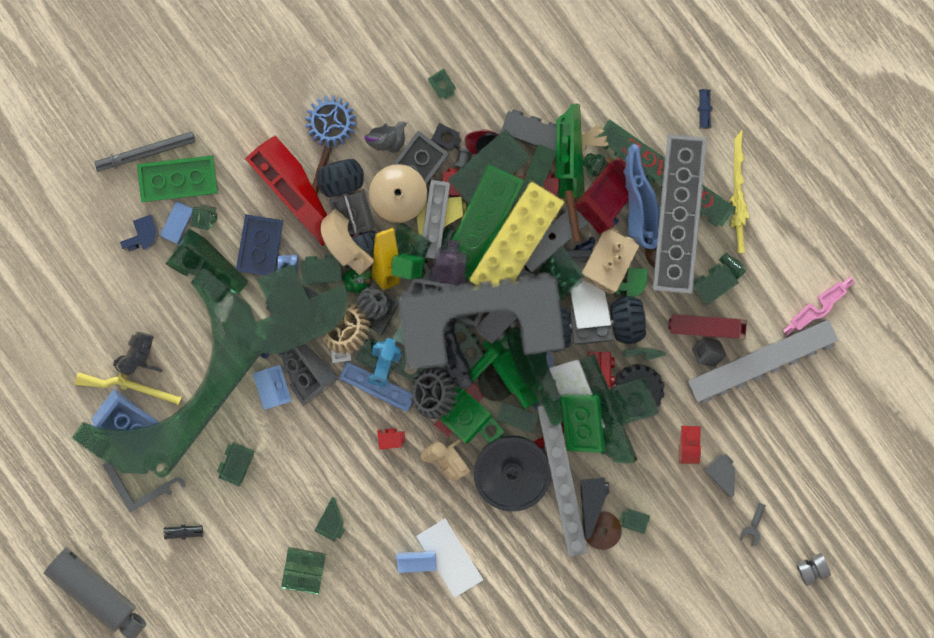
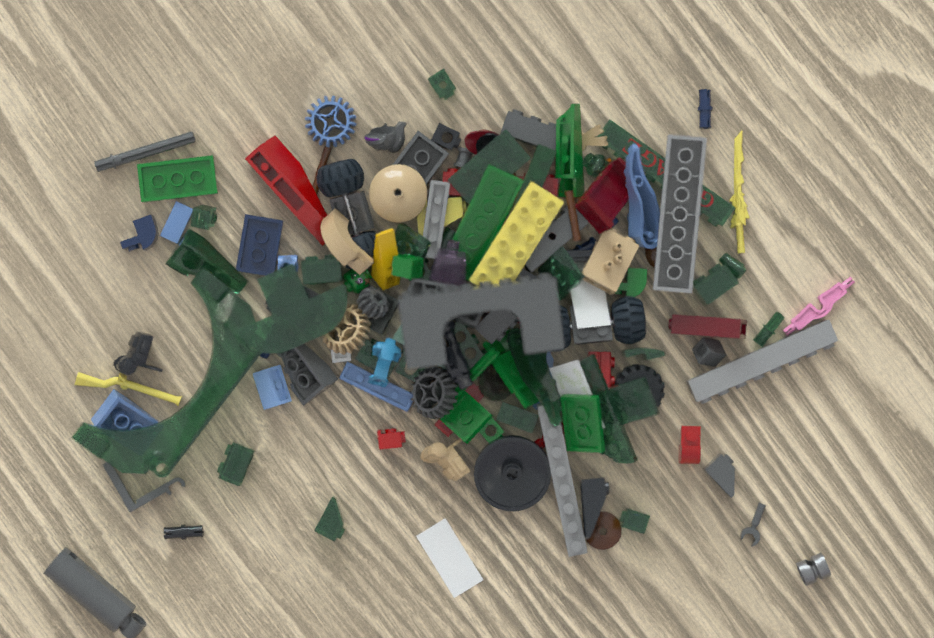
clear green slope [281,547,326,594] -> none
light blue panel [396,551,437,573] -> none
none -> clear green axle [753,312,785,347]

